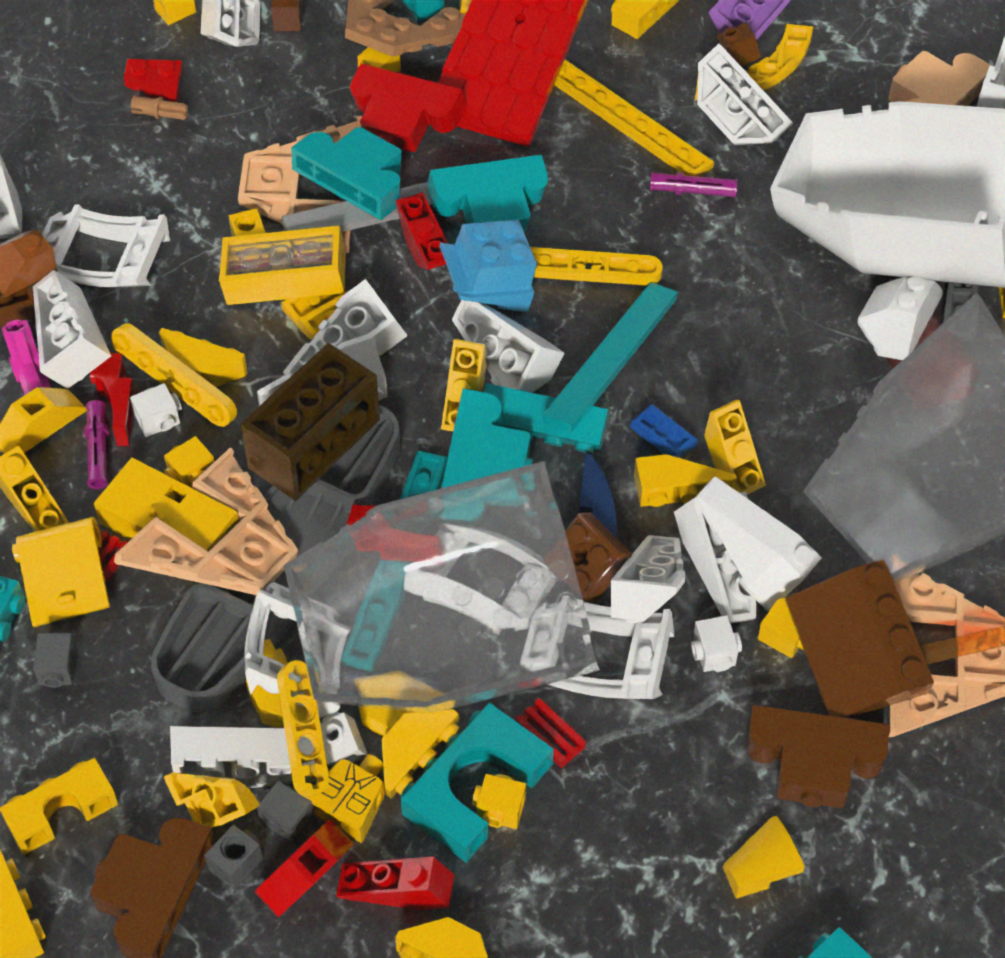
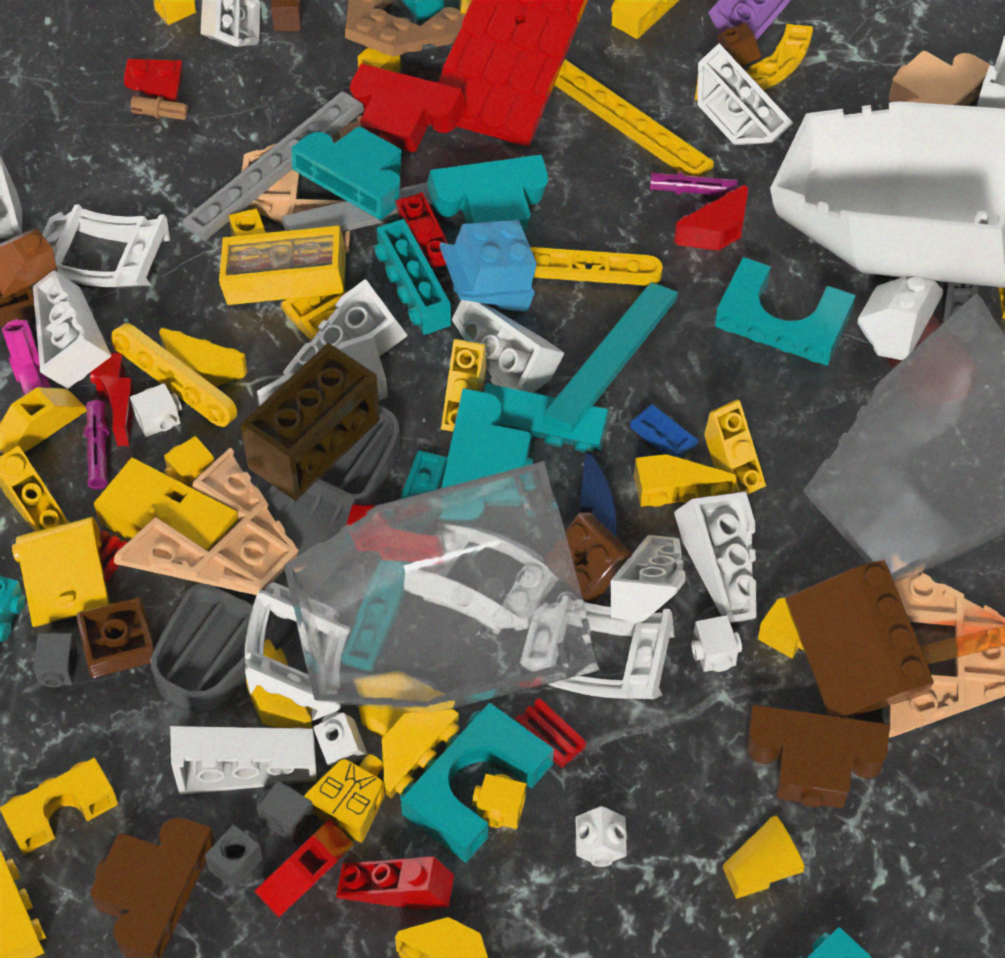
yellow slope [164,772,260,828] -> none
yellow beam [277,660,329,798] -> none
white wedge [694,476,822,611] -> none
none -> reddish brown brick [76,597,154,678]
none -> light grey tile [183,91,364,241]
none -> teal brick [374,219,451,335]
none -> white brick [576,806,627,867]
none -> red slope [674,185,748,251]
none -> teal arch [715,257,856,366]

